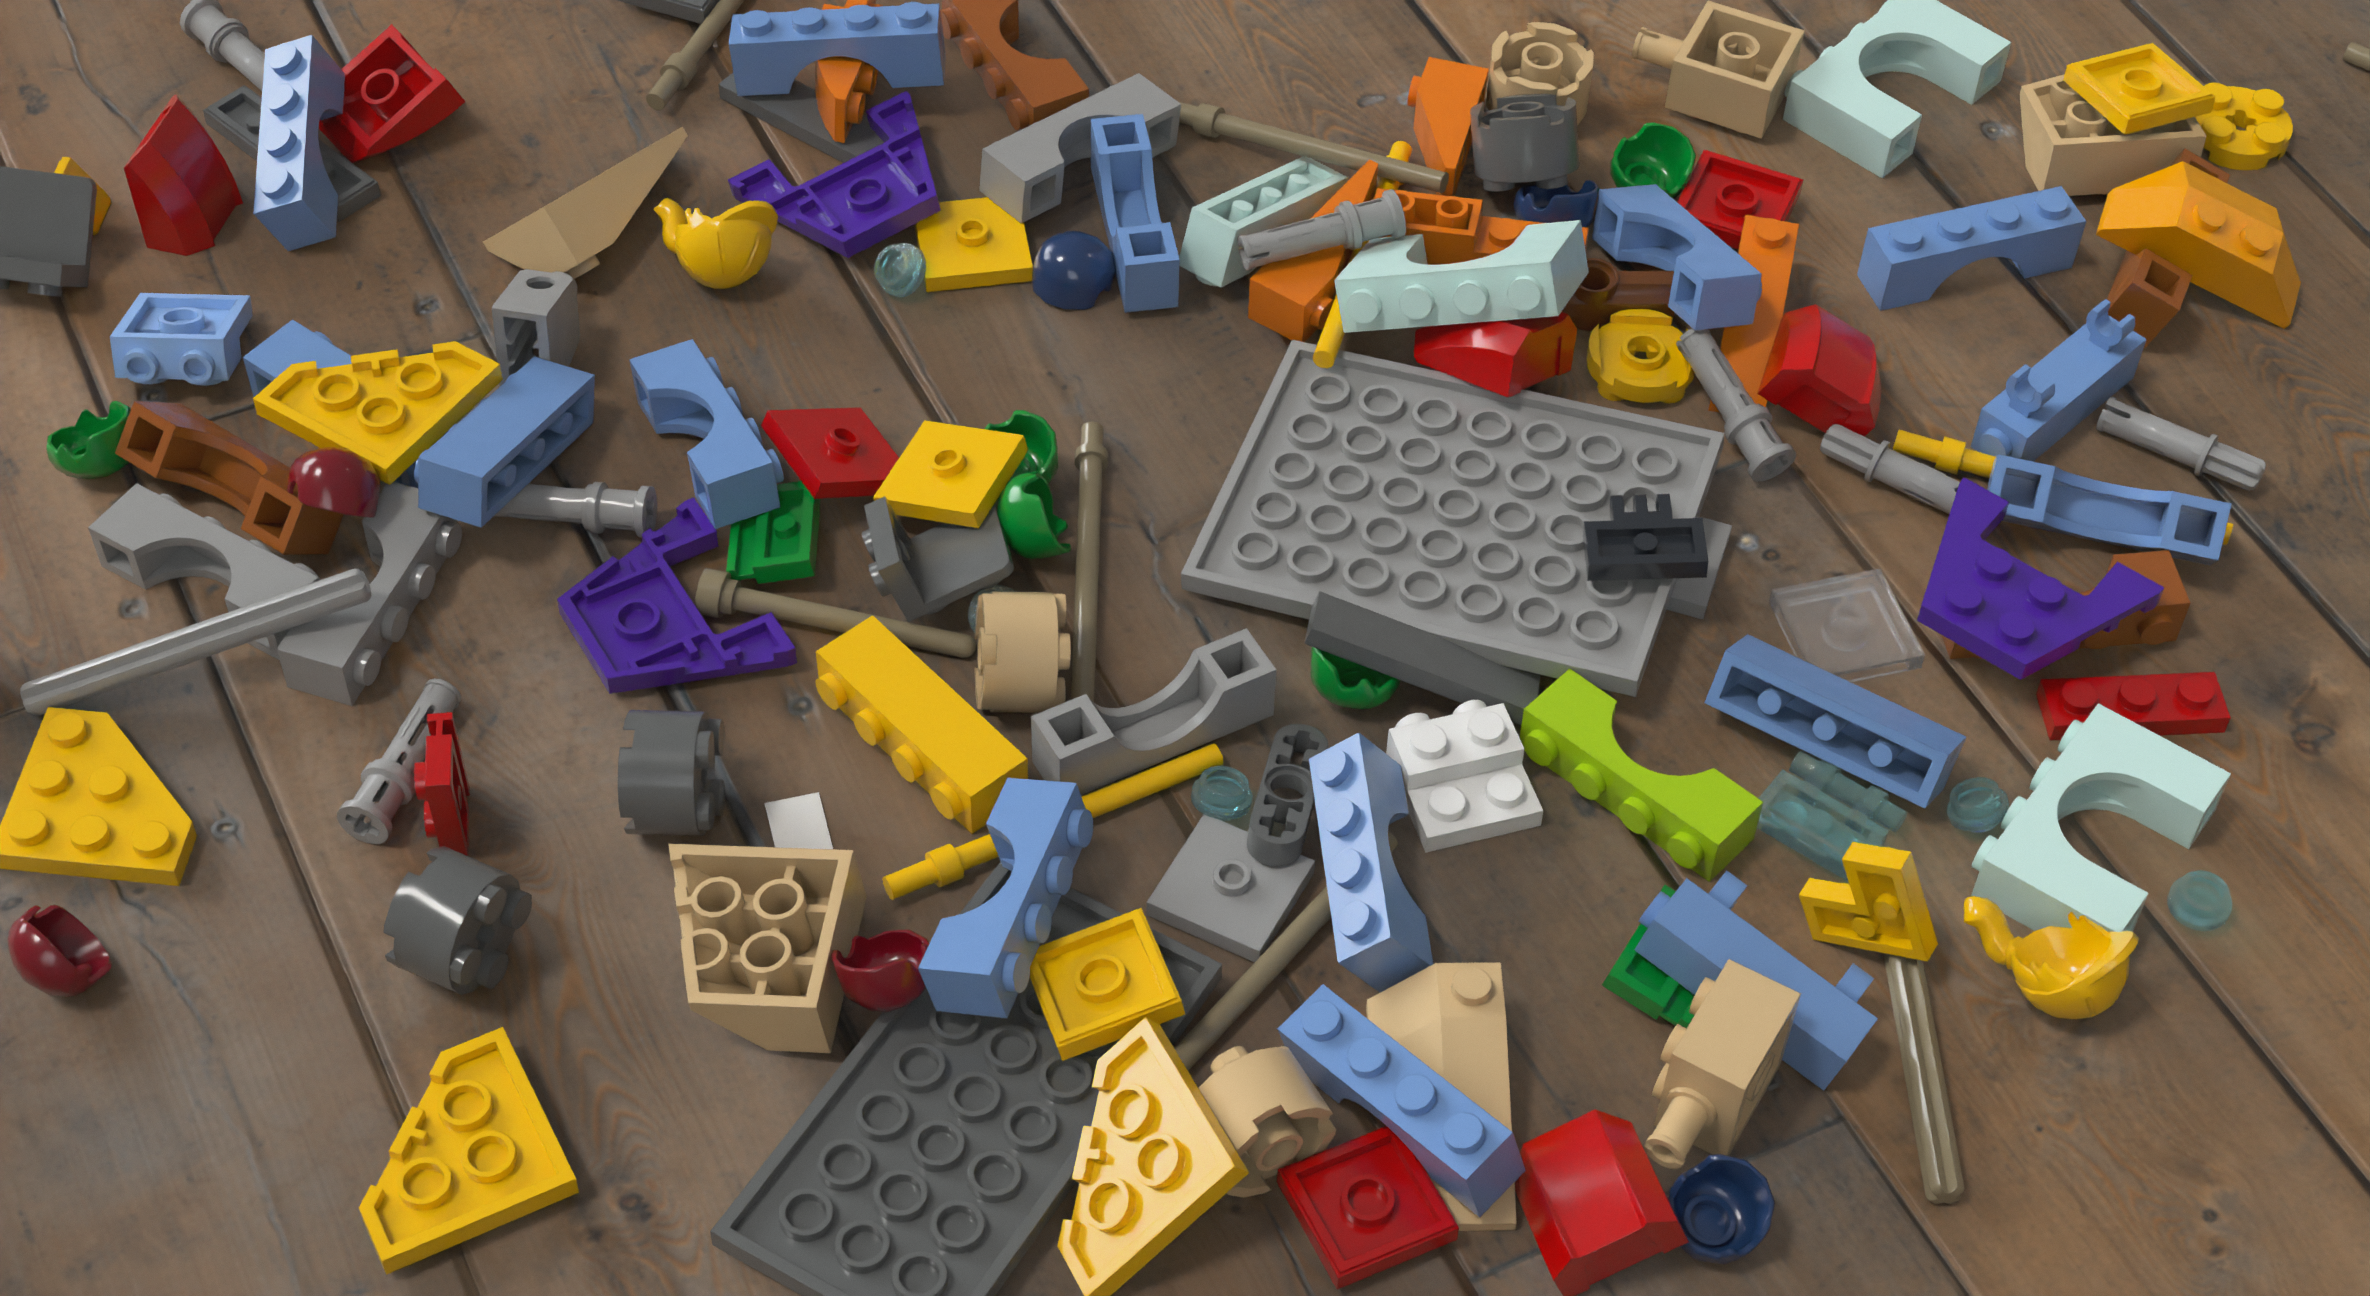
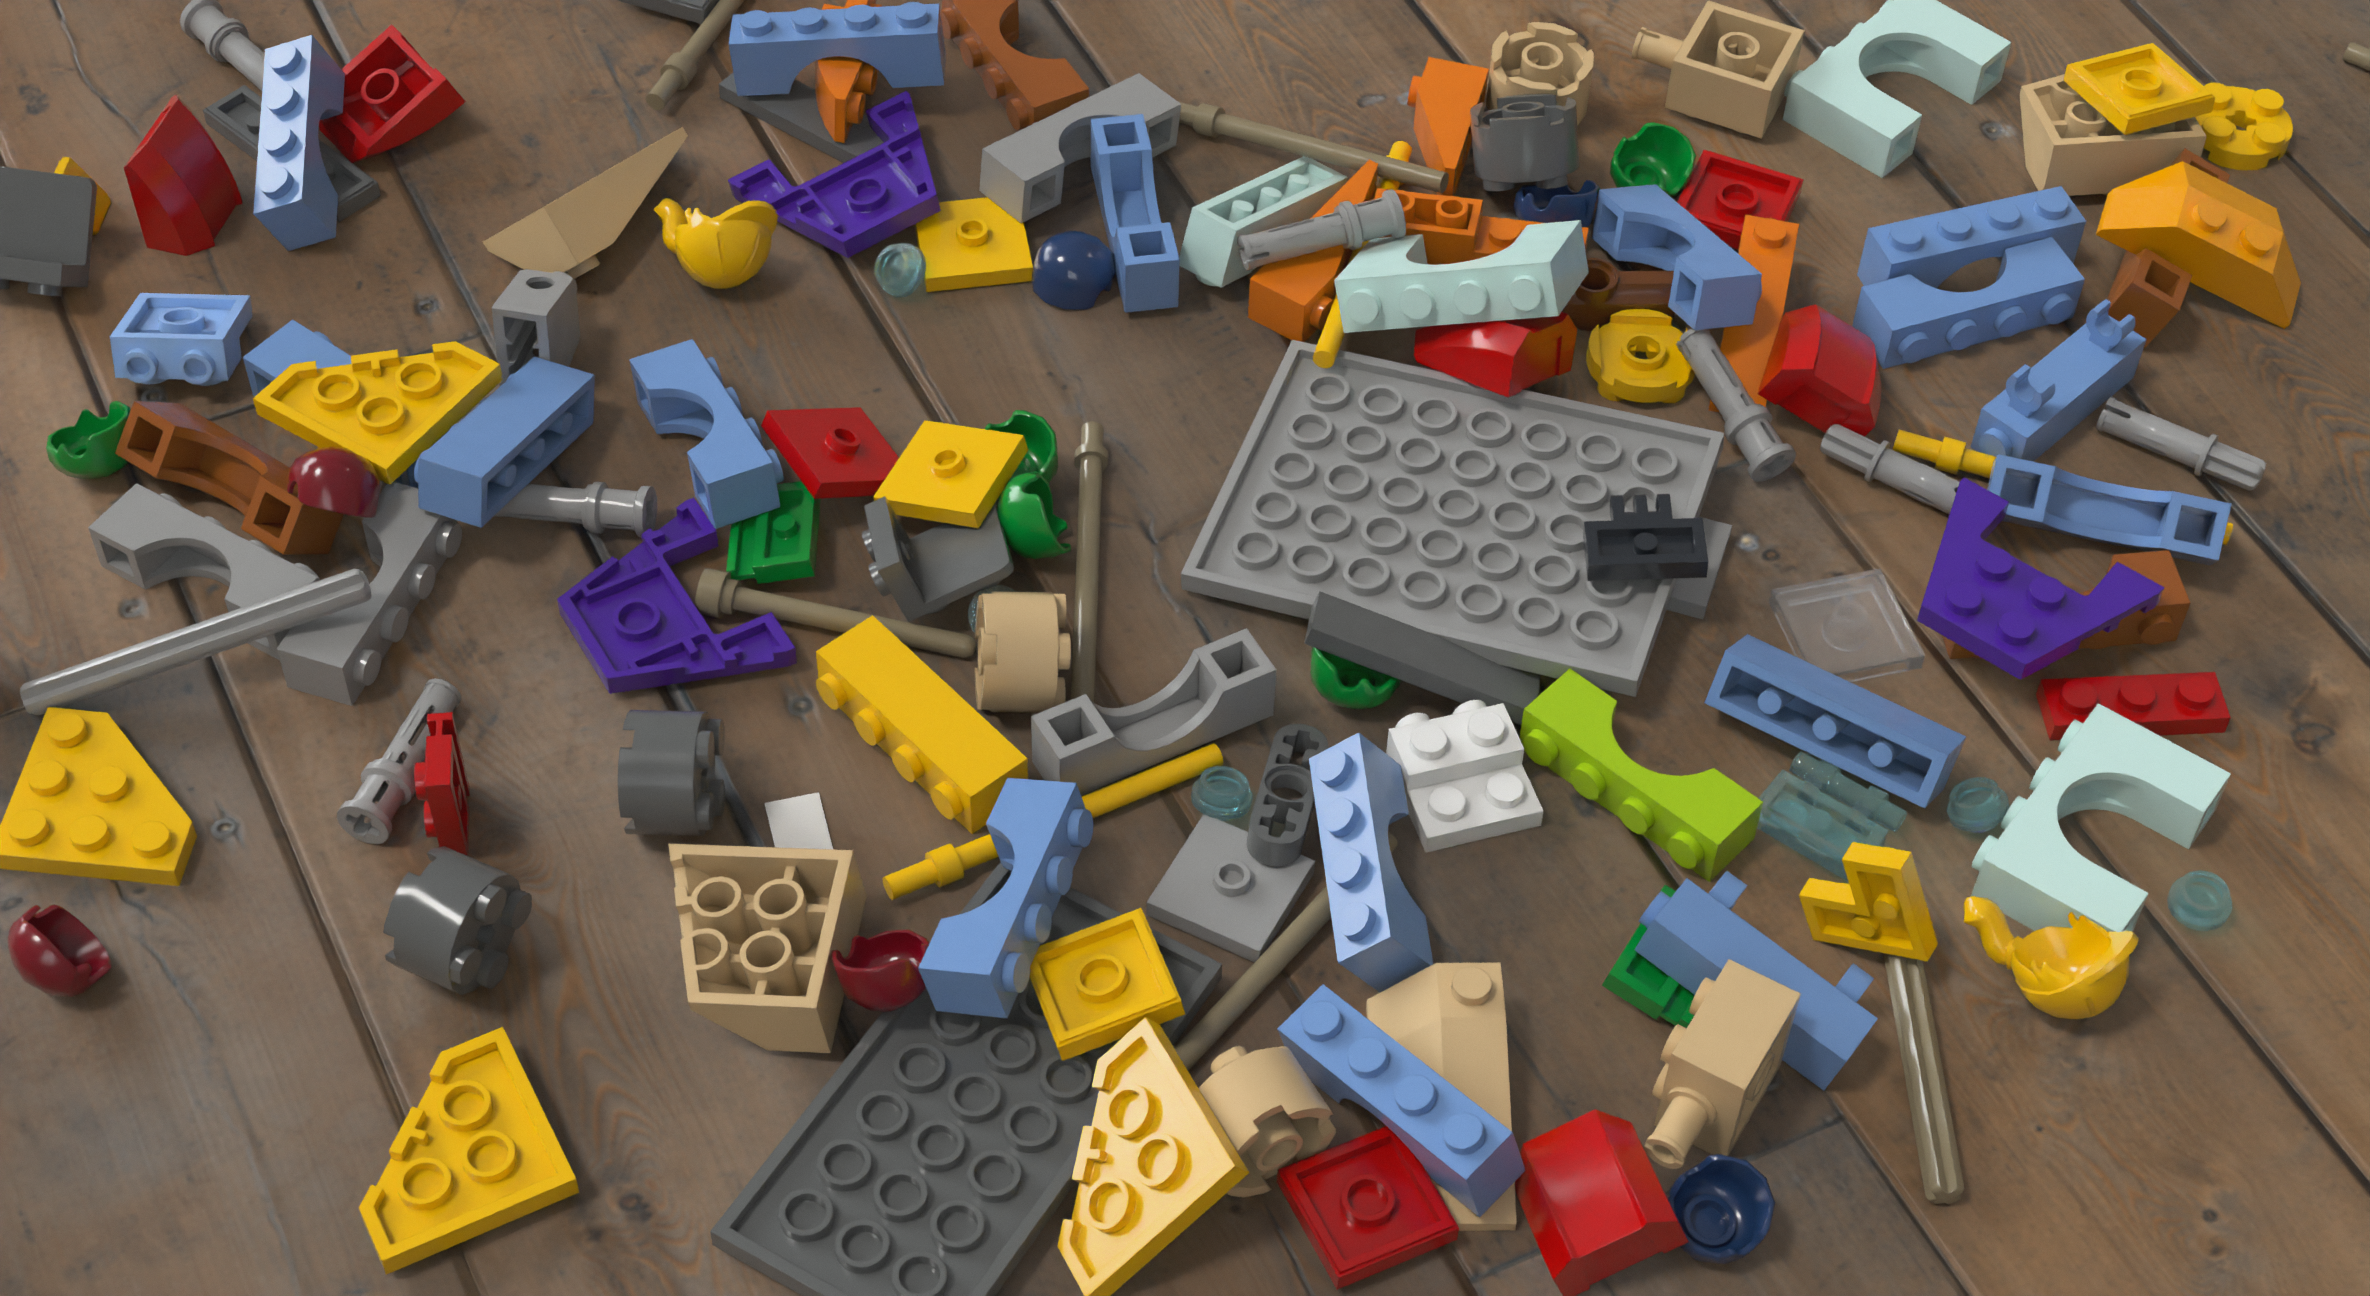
none -> medium blue arch [1852,237,2085,369]

